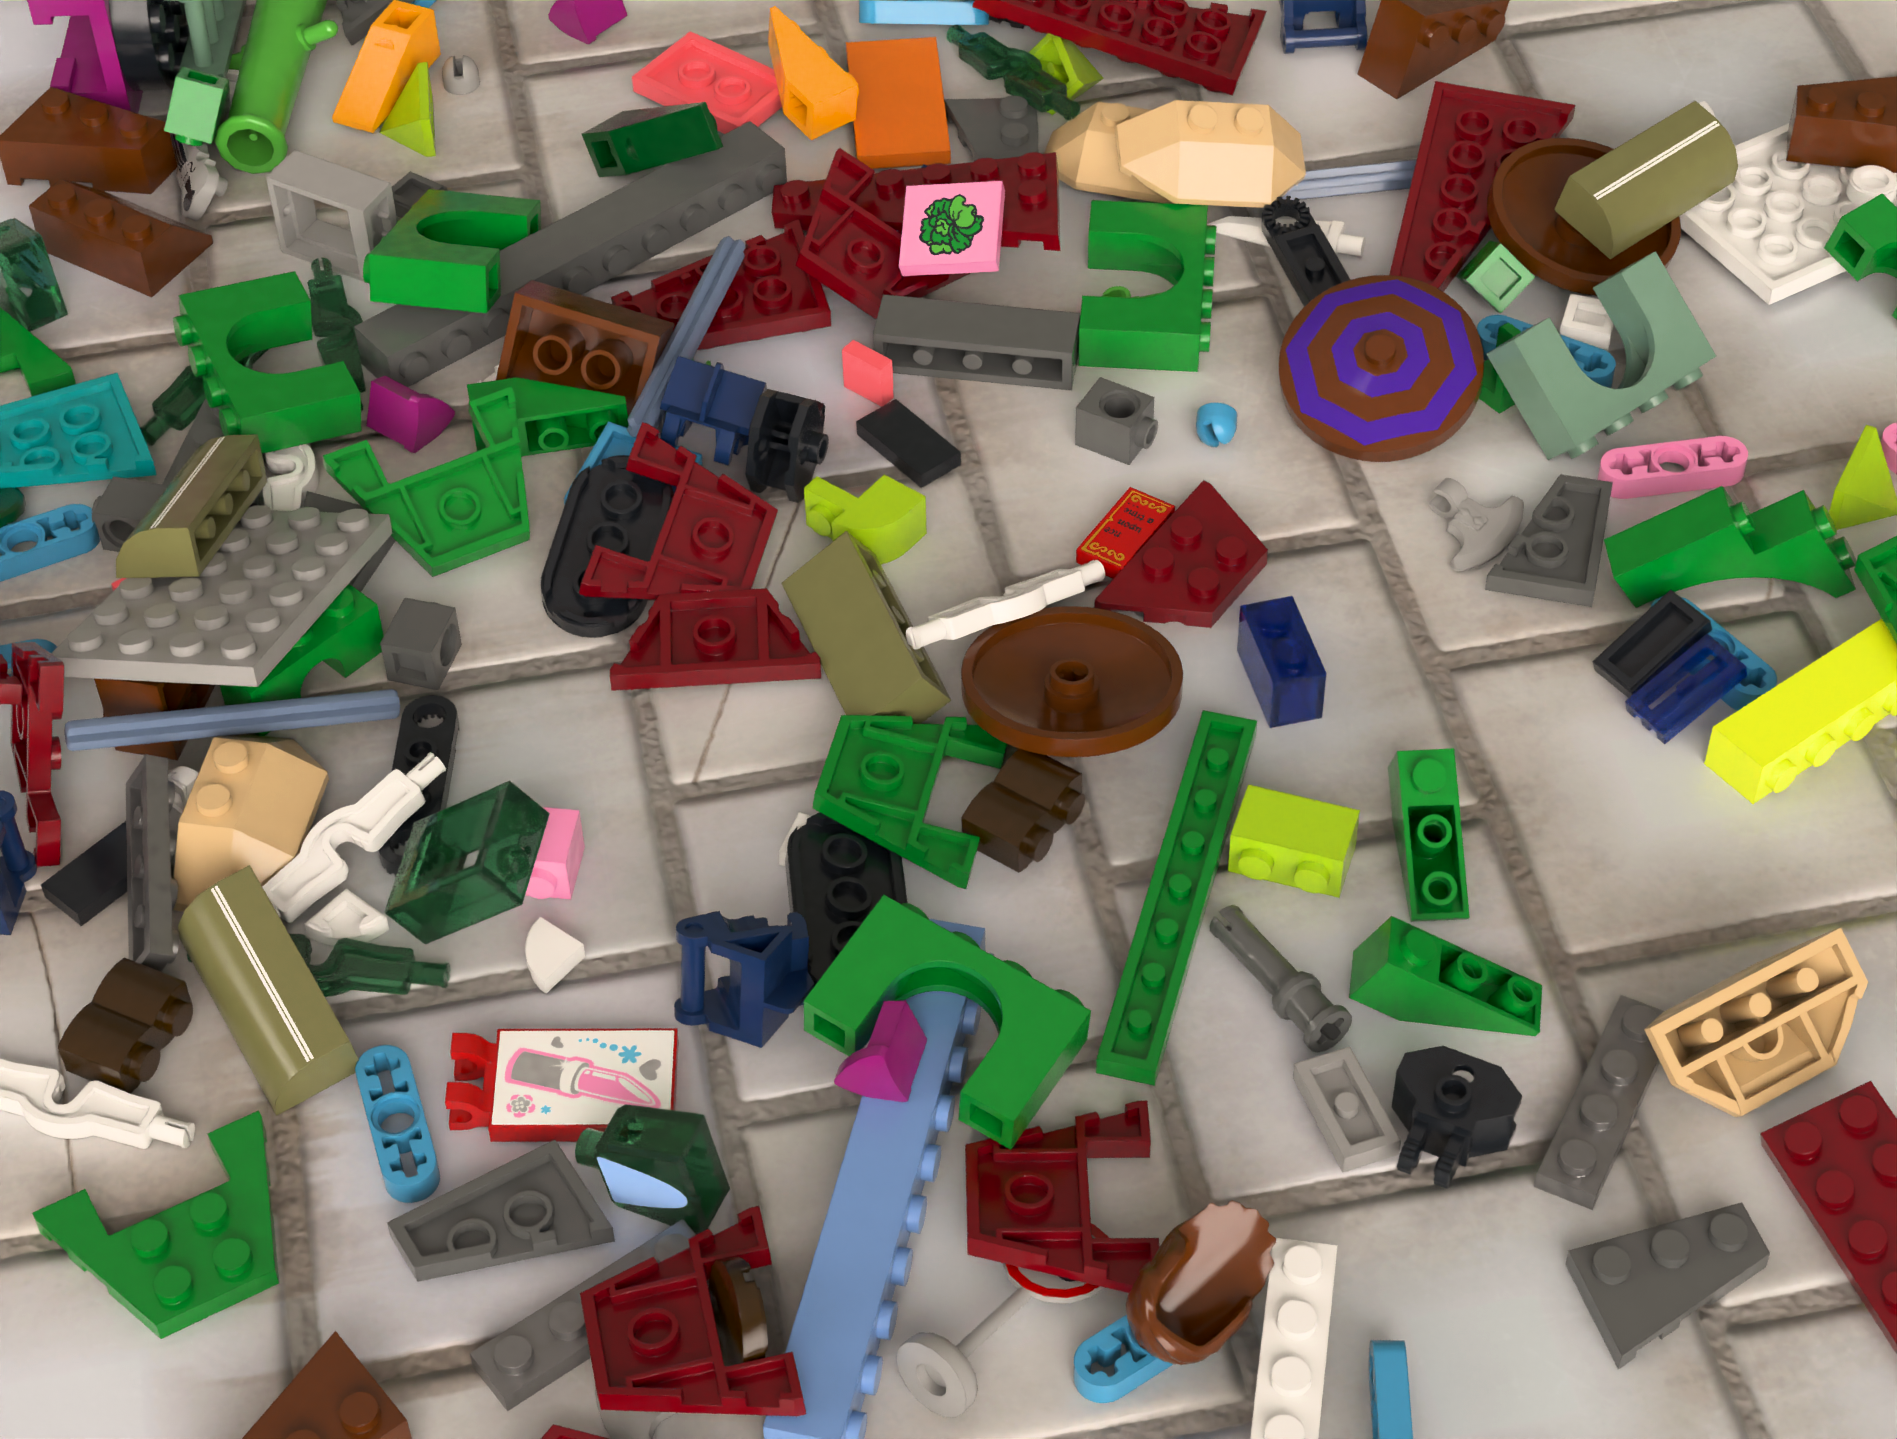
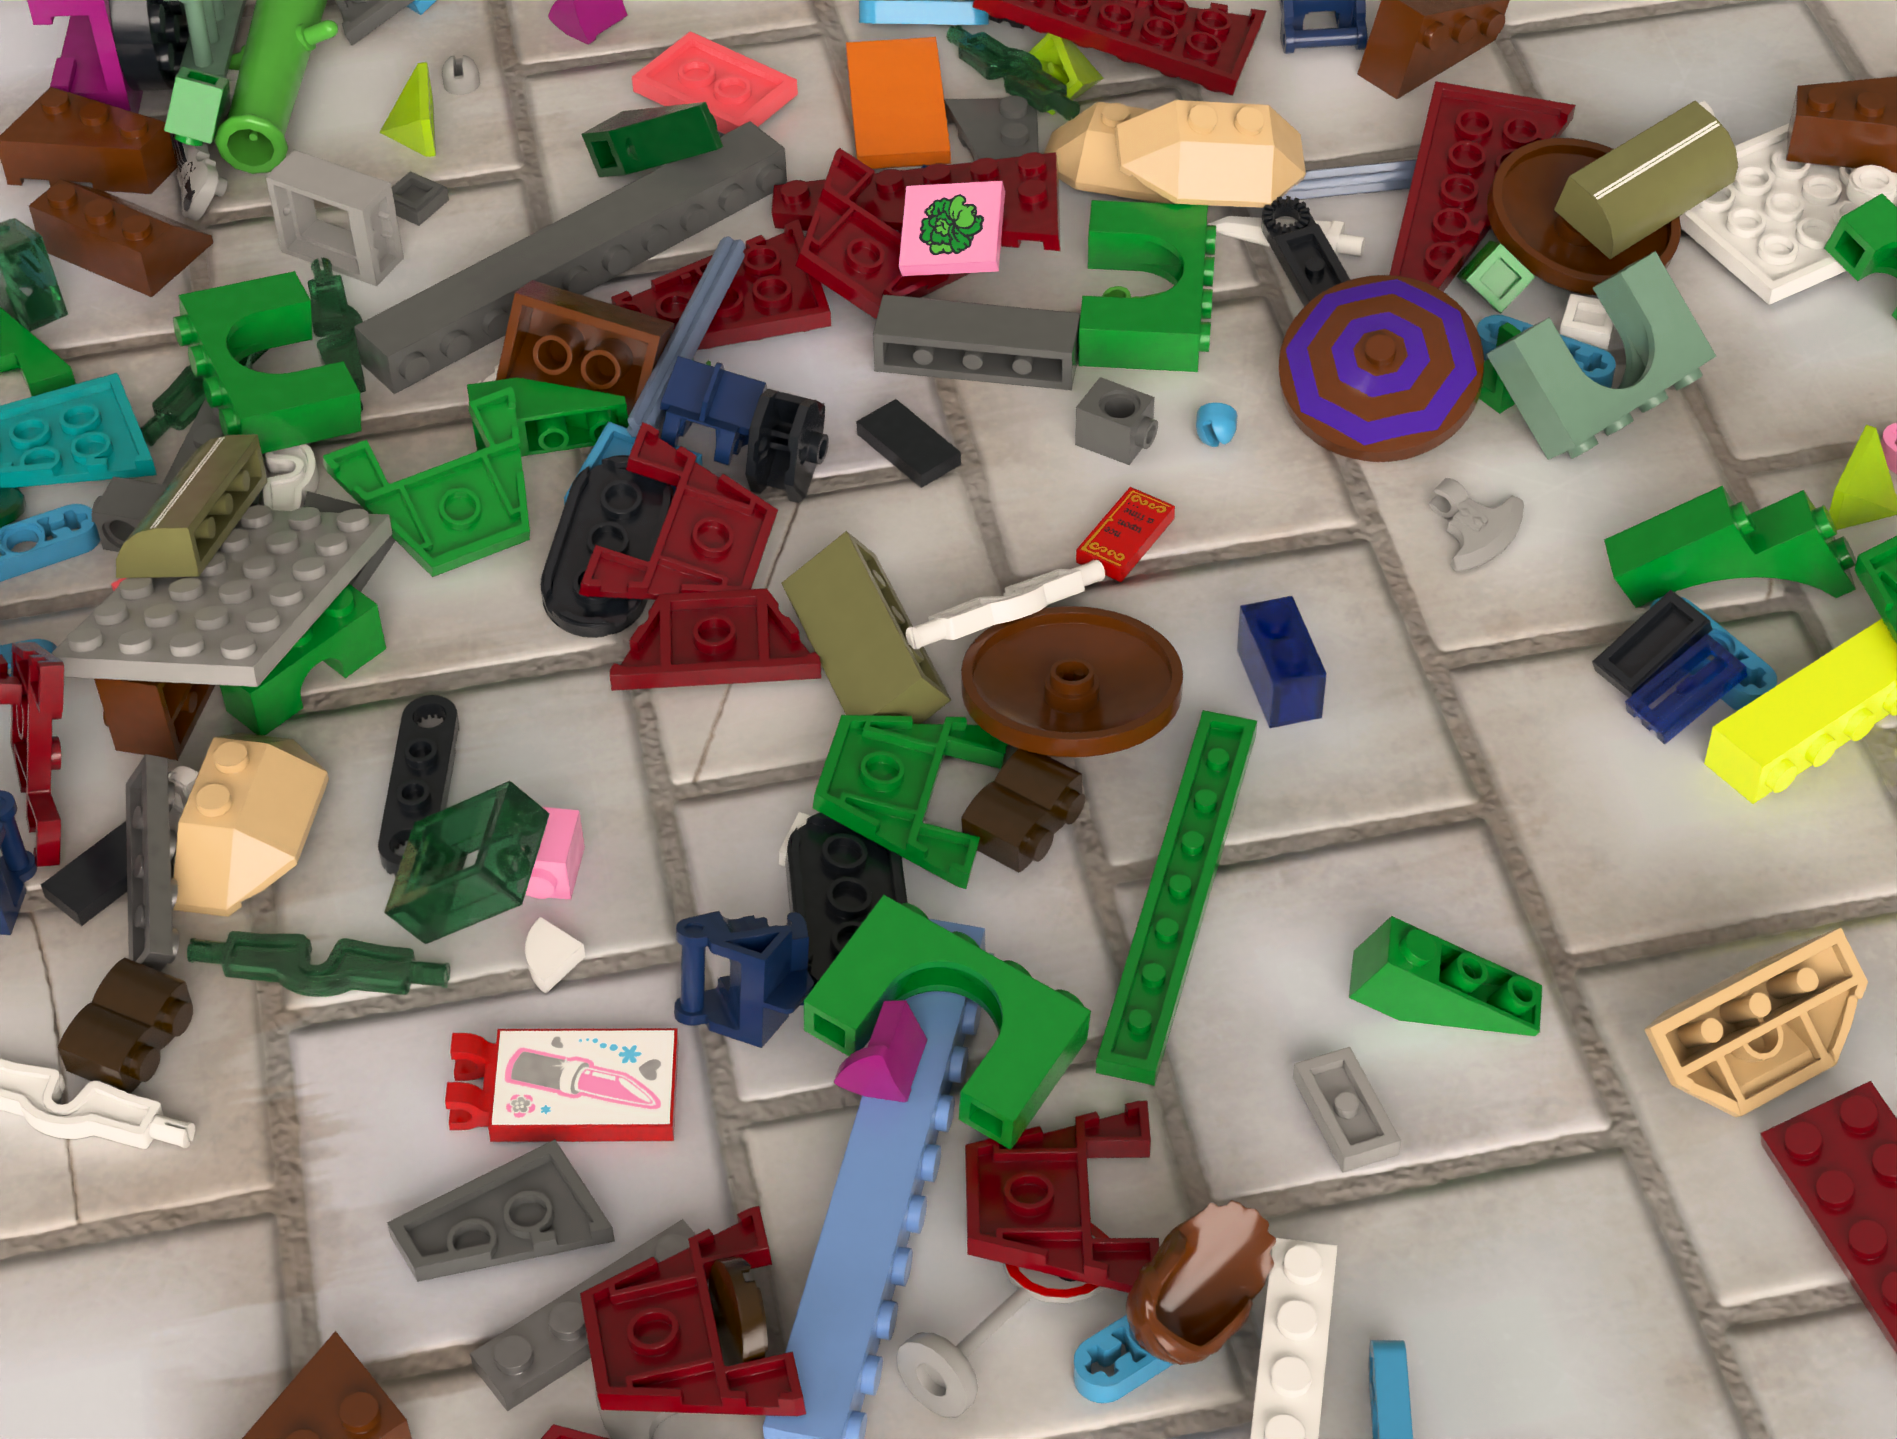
green wing [32,1110,279,1339] -> none
sand blue axle [64,689,400,751] -> none
olive brick [178,865,359,1116] -> none
white piece [262,752,446,923] -> none
white tile [304,889,389,946] -> none
light orange slope [332,0,441,133] -> none
dark azure beam [355,1045,440,1203] -> none
green arch [363,189,541,313] -> none
magenta tile [366,376,455,453] -> none
dark grey brick [380,598,462,690] -> none
clear green torso [575,1104,730,1235] -> none
light orange slope [768,6,859,140] -> none
lime brick [804,474,927,565] -> none
coral tile [842,340,894,407] -> none
dark red wing [1094,480,1268,628] -> none
dark grey pin [1210,905,1352,1052] -> none
lime brick [1228,784,1360,898] -> none
green slope [1388,748,1470,922] -> none
black hinge [1391,1046,1522,1189] -> none
dark grey wing [1485,474,1613,607] -> none
flat silver plate [1534,995,1664,1210] -> none
dark grey wing [1565,1202,1770,1369] -> none
bright pink beam [1597,436,1748,499] -> none

